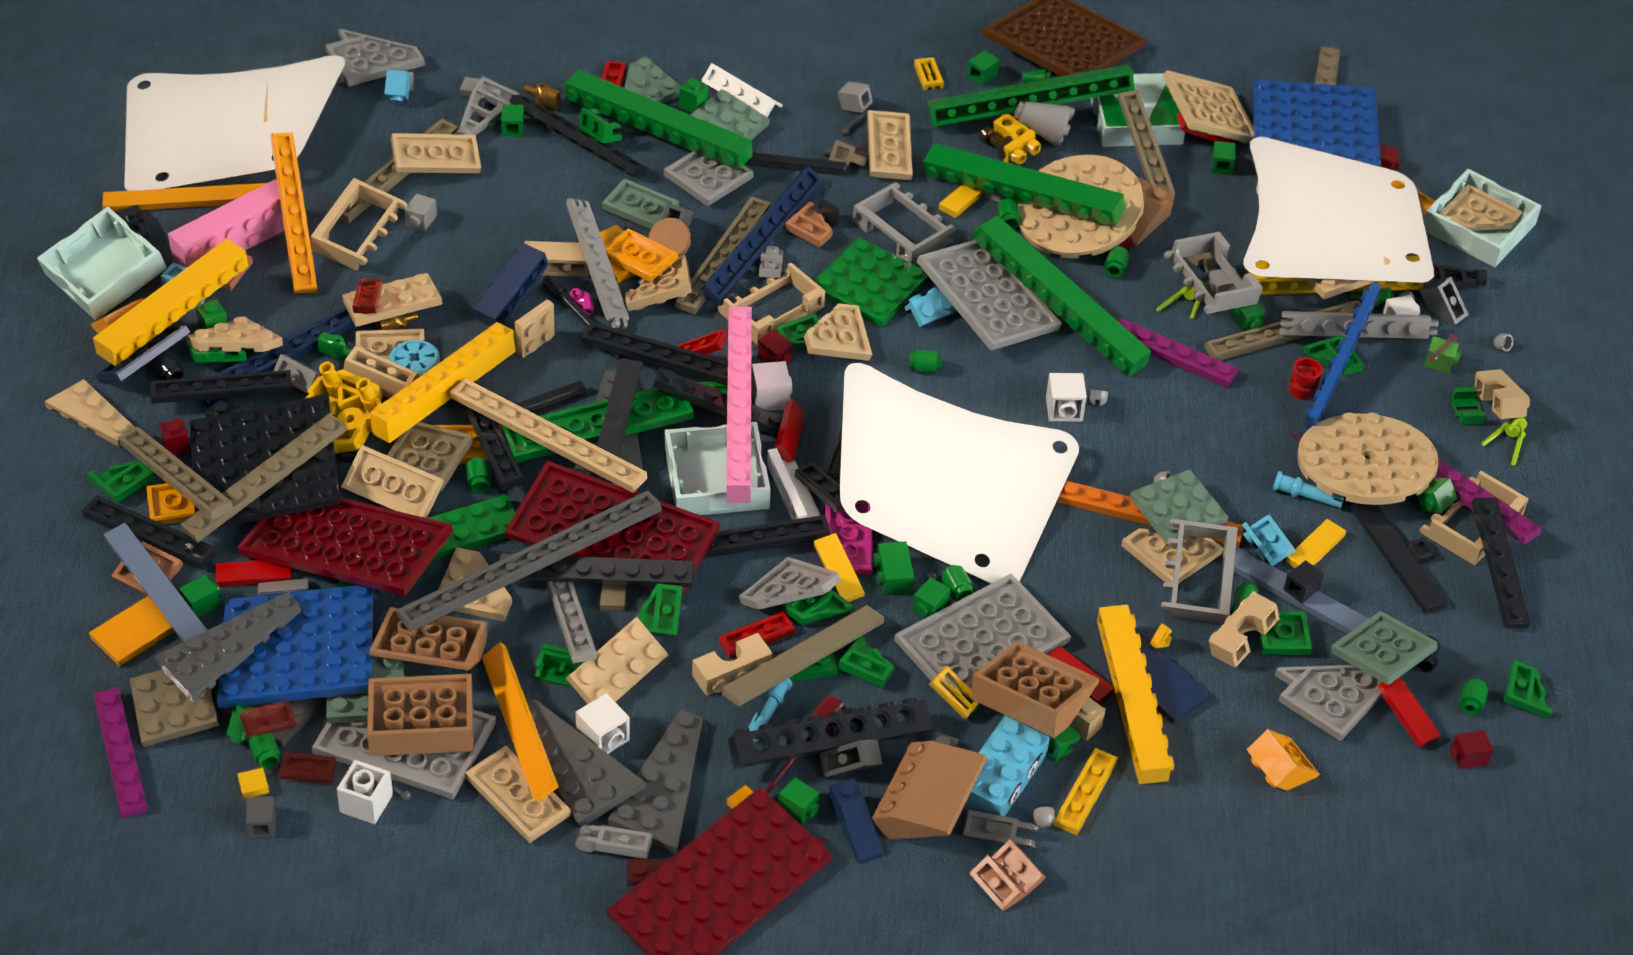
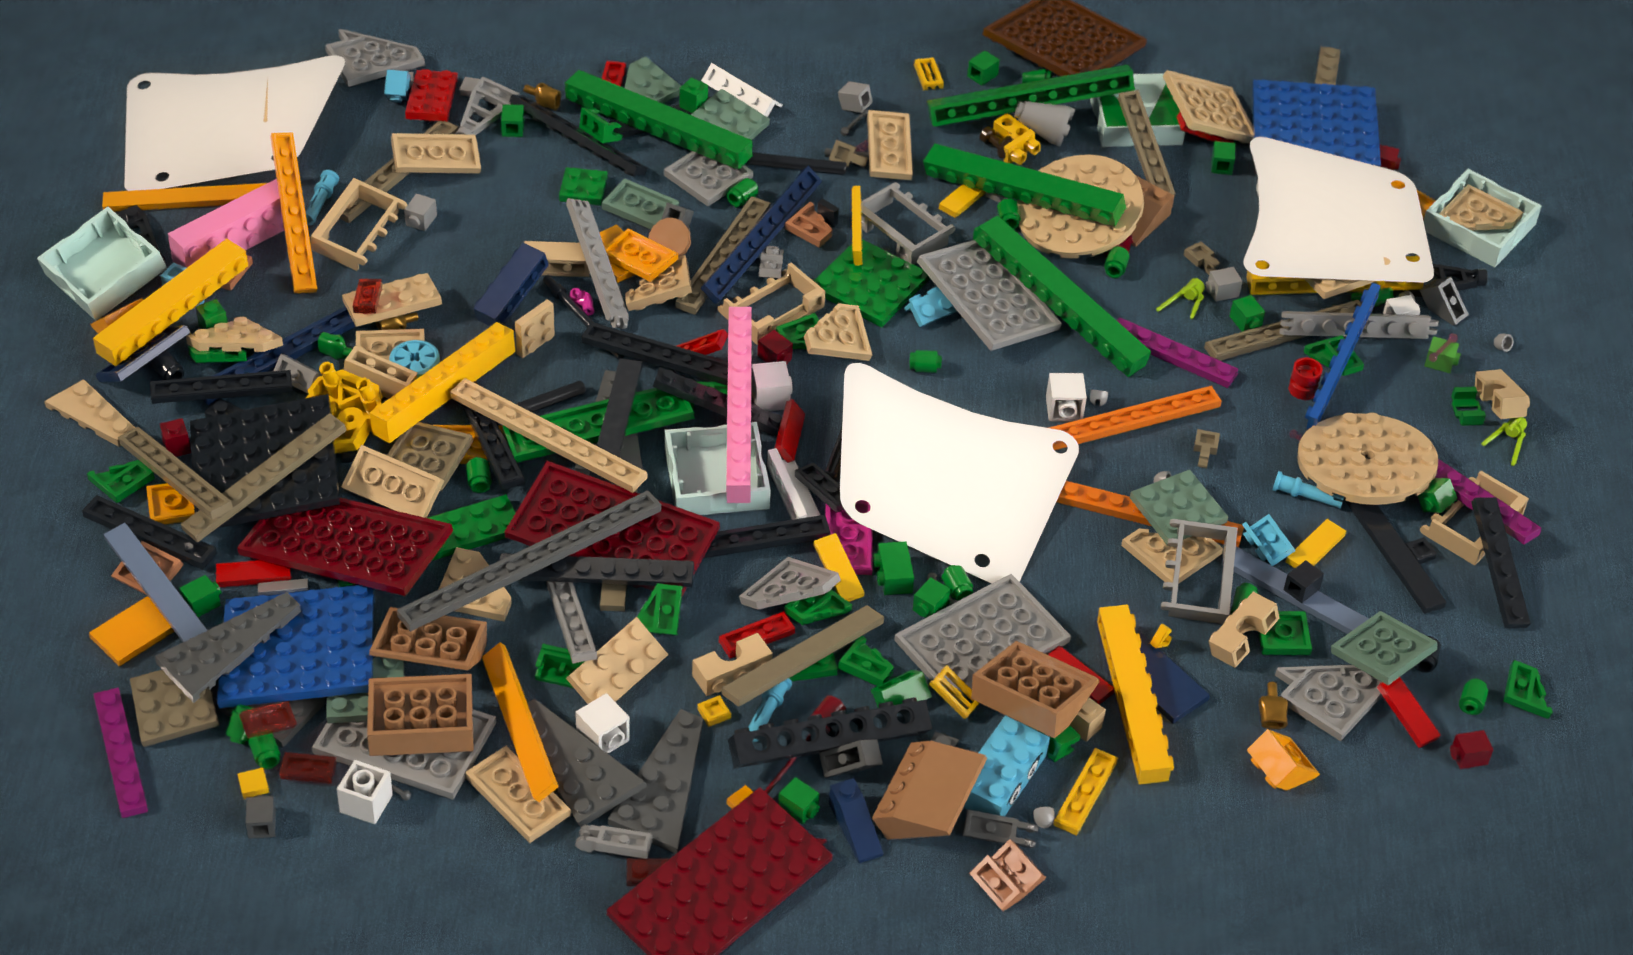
light grey hinge [1164,232,1263,314] -> none
none -> medium azure pin [305,170,340,225]
none -> red plate [405,69,458,121]
none -> green plate [559,167,608,206]
none -> yellow tile [697,695,731,727]
none -> green brick [727,178,758,207]
none -> yellow tile [852,186,862,265]
none -> green hinge [871,670,932,714]
none -> orange plate [1049,386,1222,450]
none -> dark tan plate [1193,429,1220,468]
none -> pearl gold piece [1259,682,1288,729]

